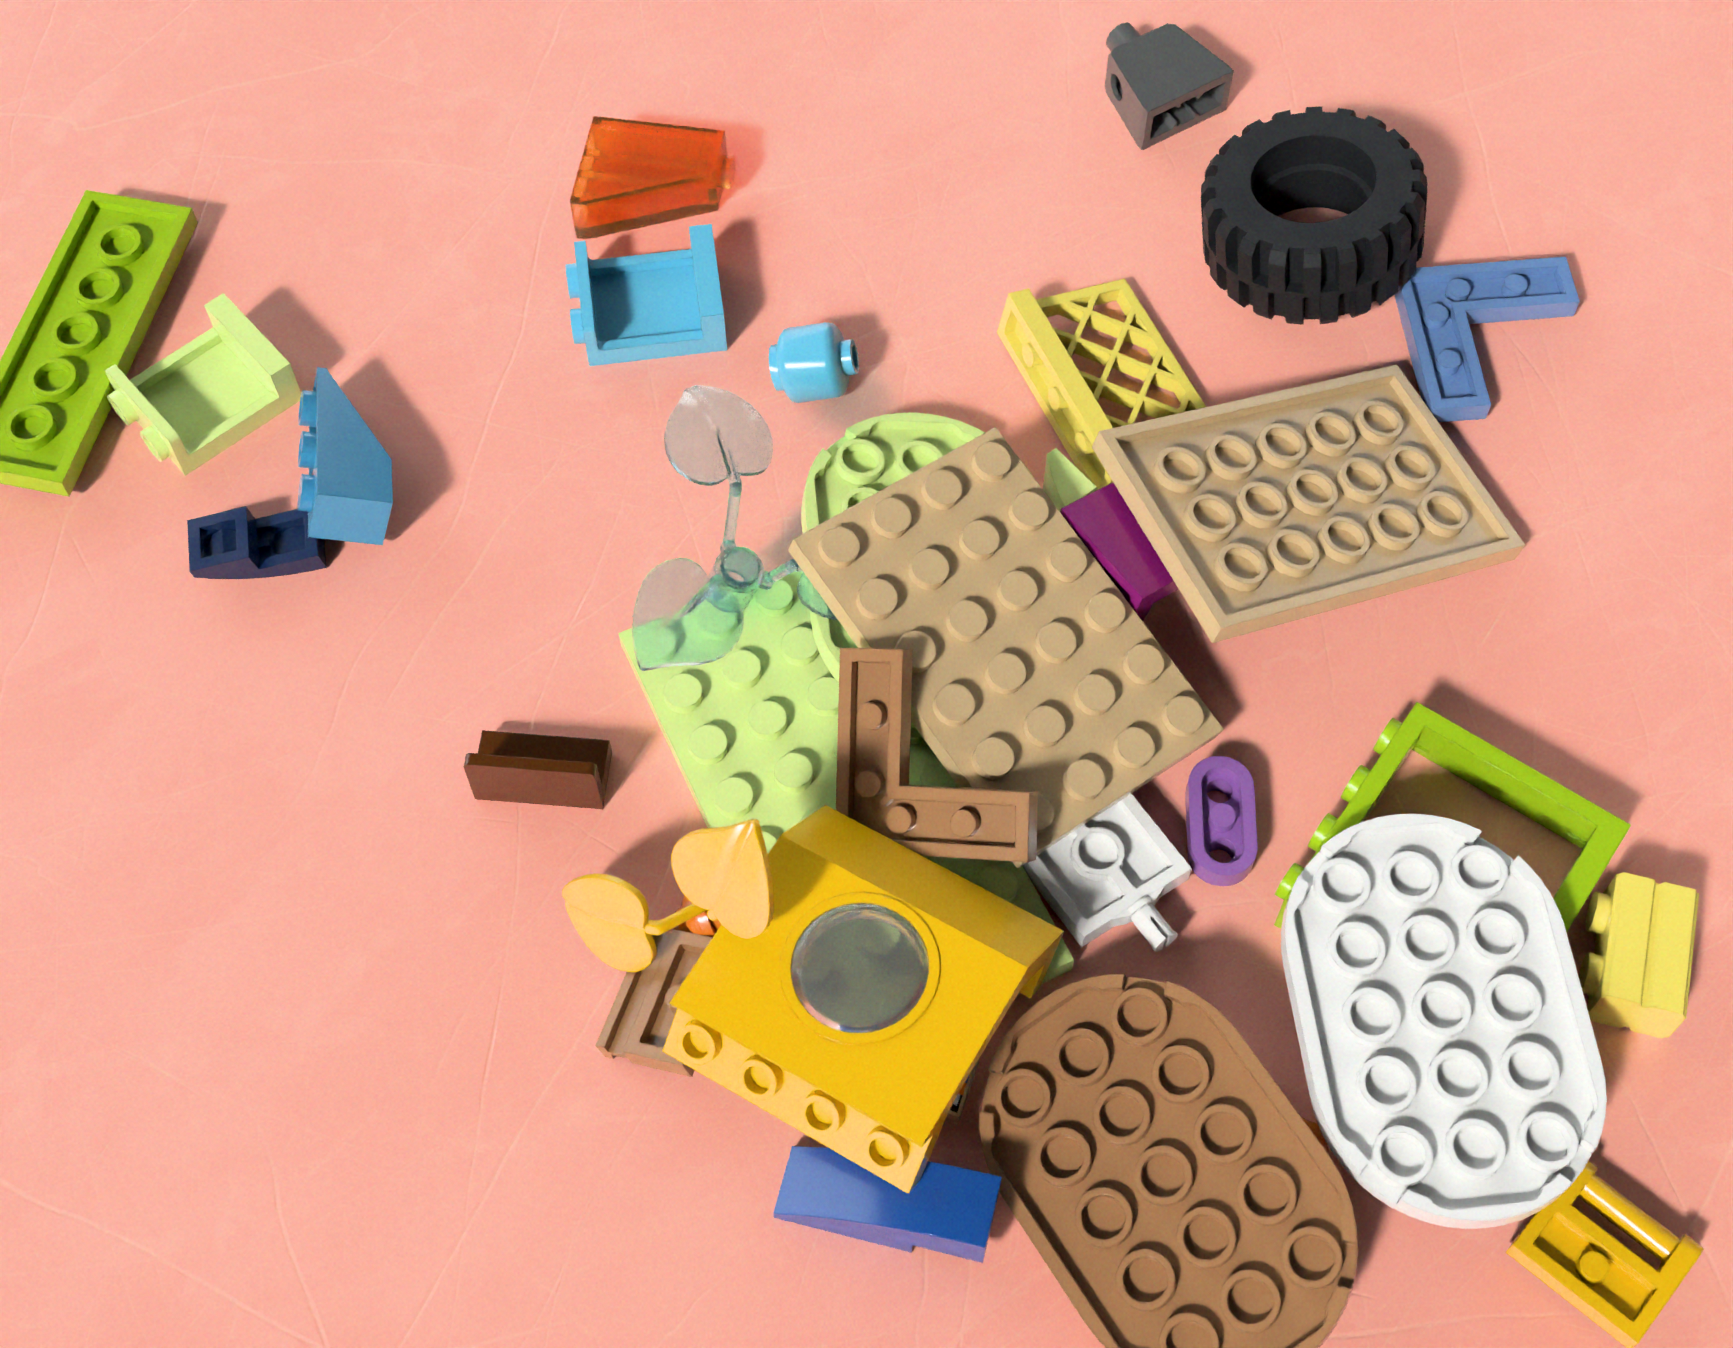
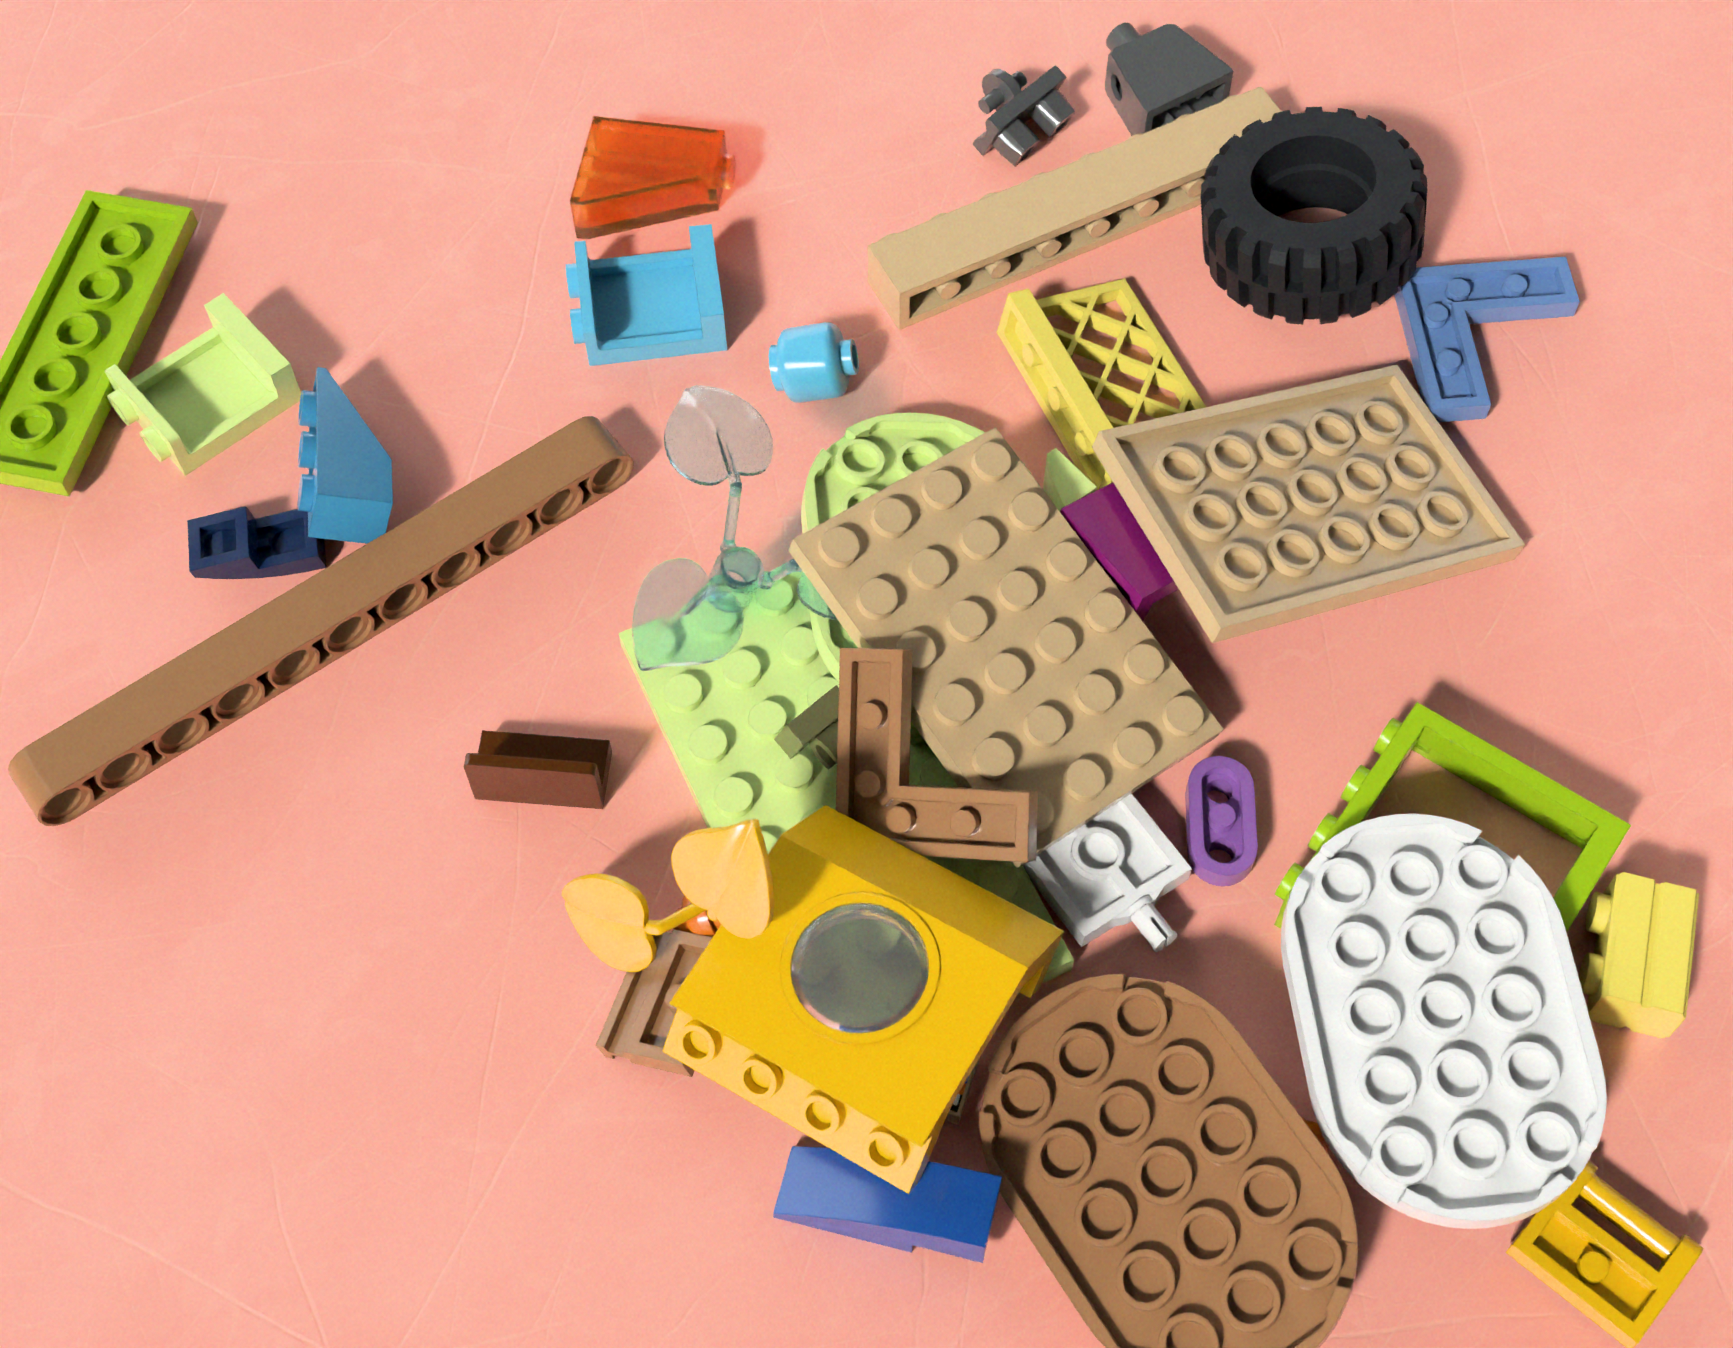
none -> medium nougat beam [8,416,634,826]
none -> olive tile [774,685,839,770]
none -> tan brick [867,86,1282,330]
none -> dark grey hips [972,65,1076,166]

